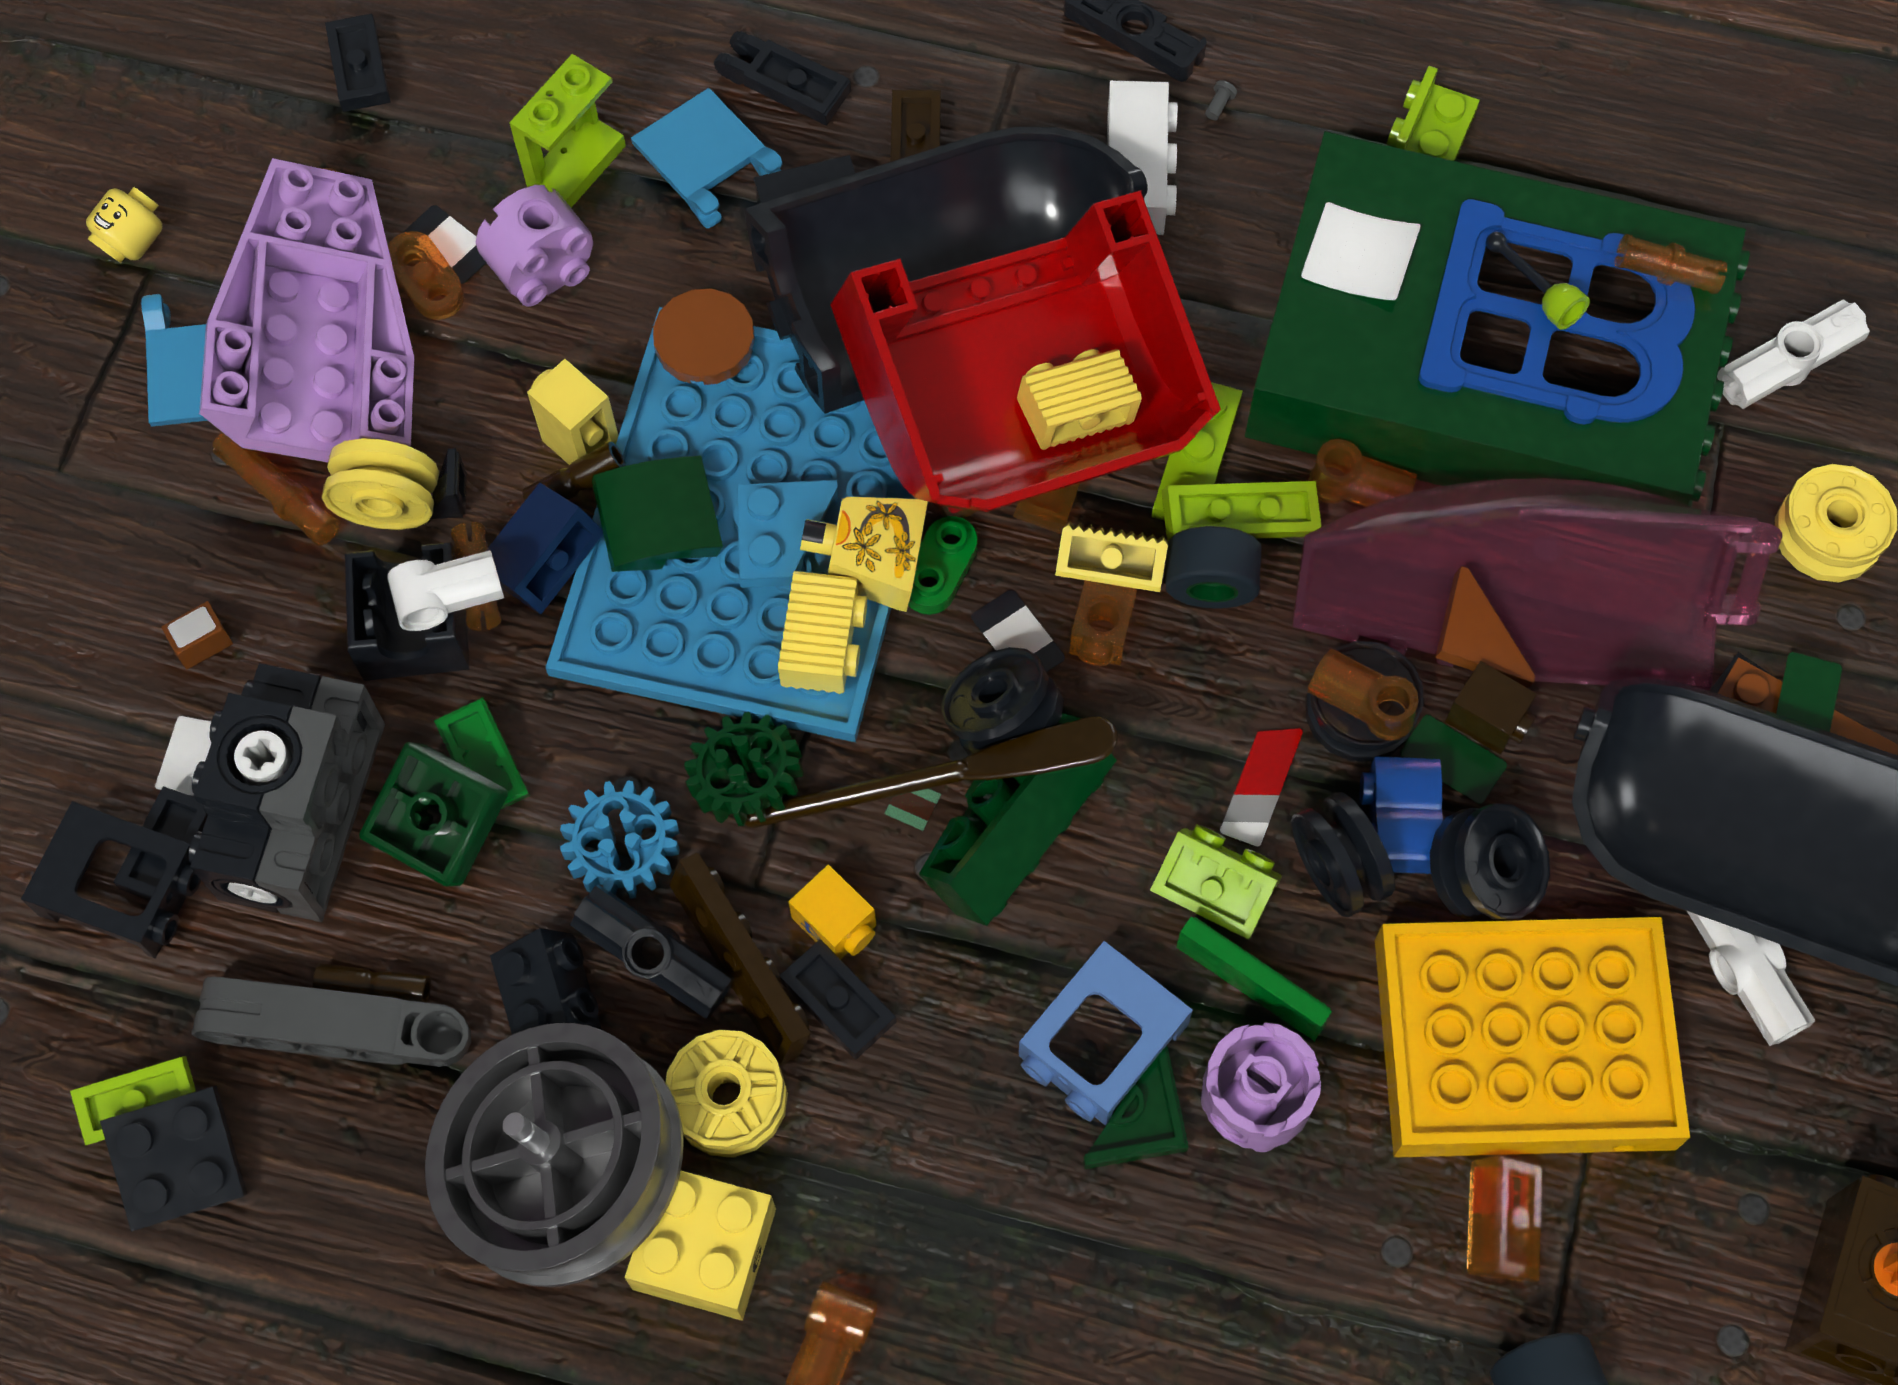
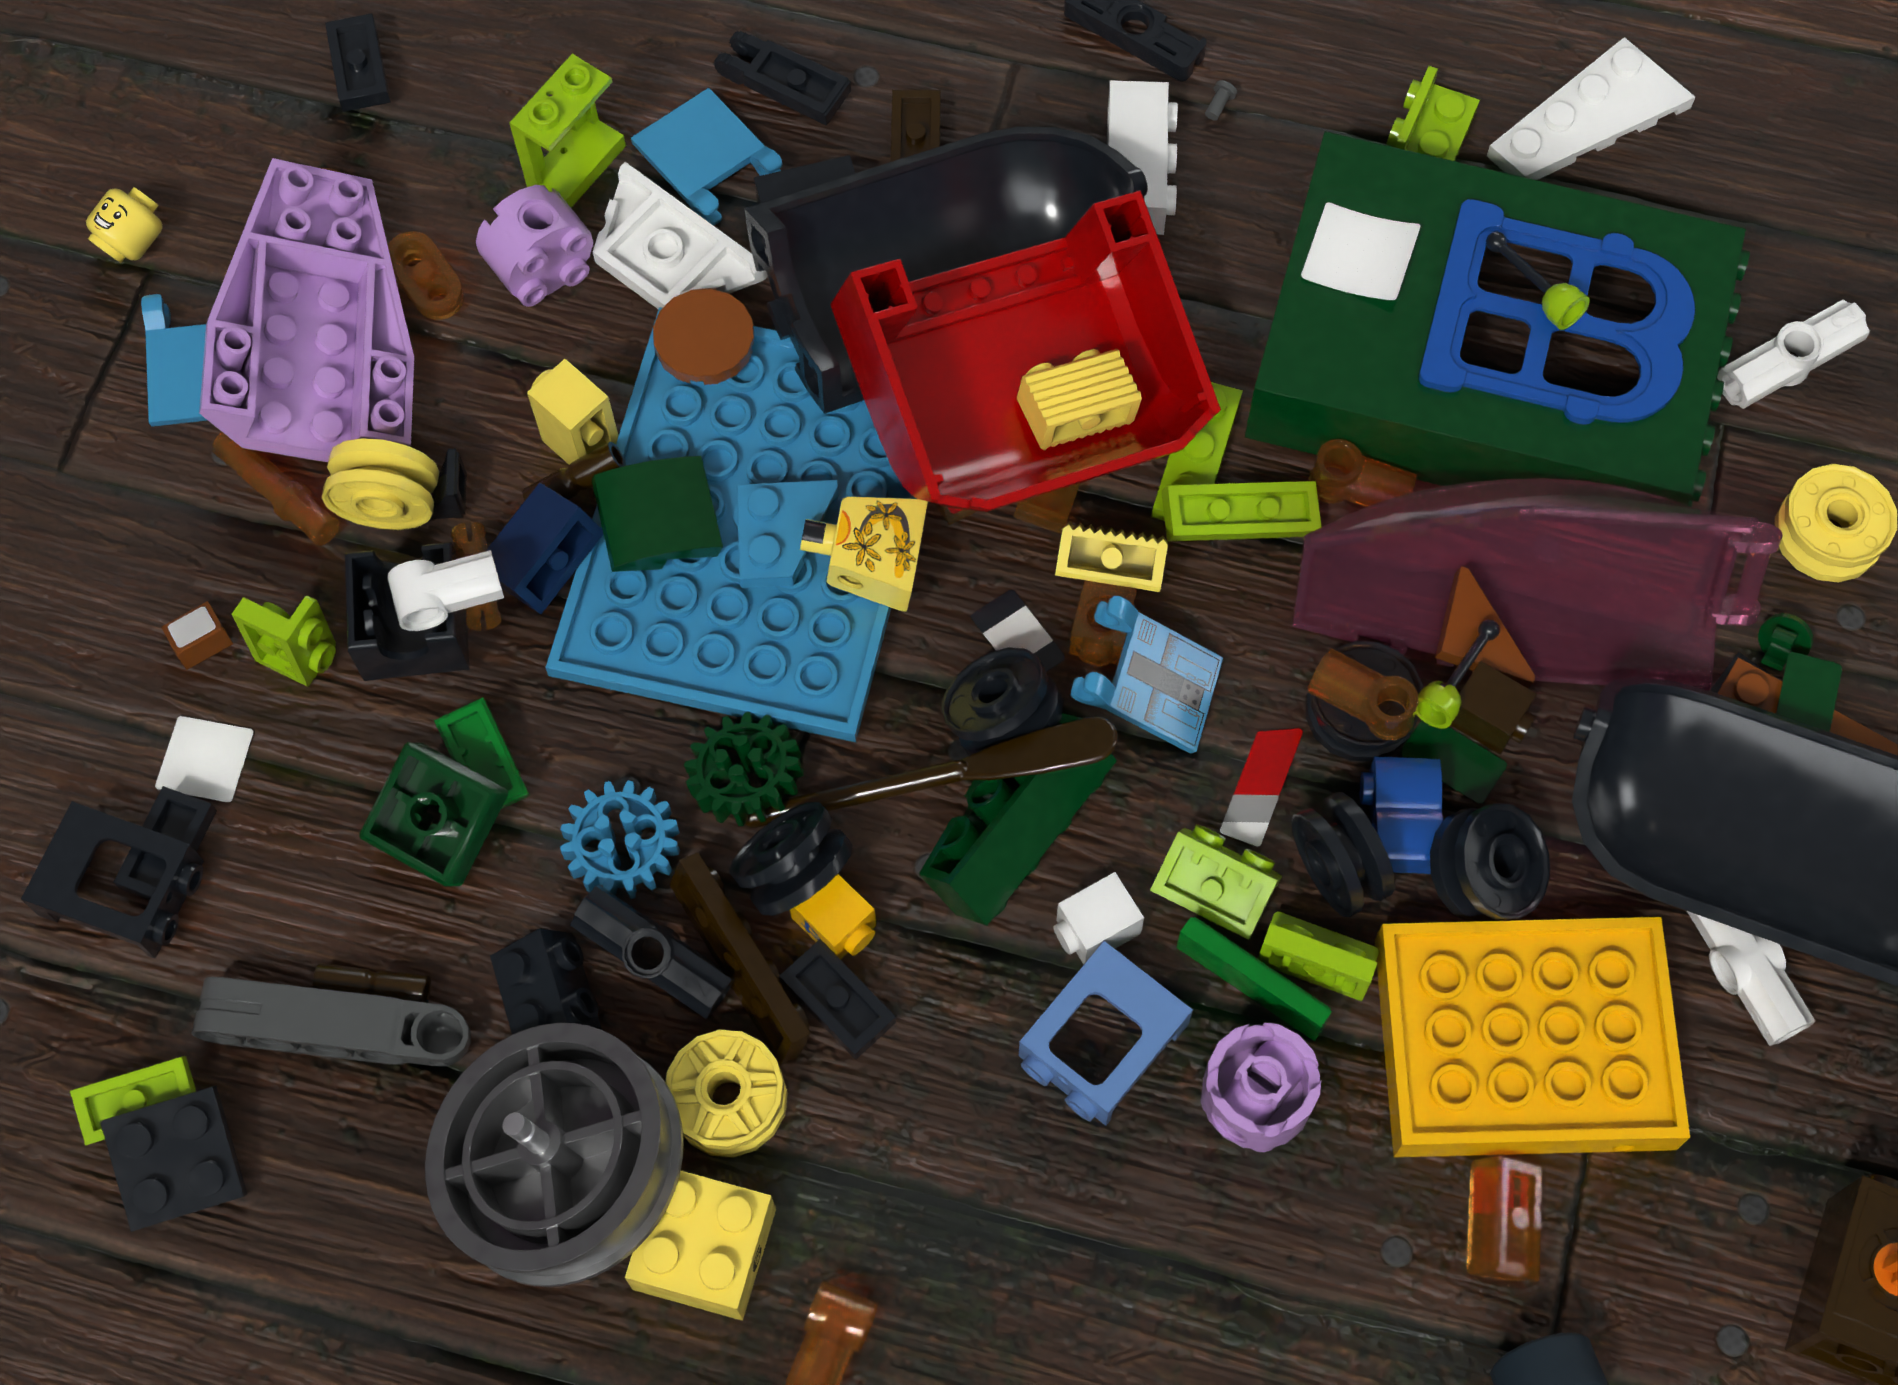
piece [189,663,385,922] -> none
sticker [401,205,487,284] -> none
light yellow brick [778,571,867,694] -> none
sticker [884,788,941,831] -> none
green plate [908,516,977,615] -> none
dark green tile [1083,1046,1189,1169] -> none
black wheel [1166,526,1261,609] -> none
clear orange pin [1615,234,1727,294] -> none
none -> lime bracket [231,595,336,687]
none -> white wing [593,162,768,309]
none -> black wheel [729,802,853,916]
none -> white brick [1053,872,1144,964]
none -> dark azure flag [1071,596,1223,754]
none -> lime bracket [1258,912,1379,1001]
none -> lime hinge [1412,619,1500,729]
none -> white wing [1487,37,1695,180]
none -> dark green plate [1758,613,1813,671]

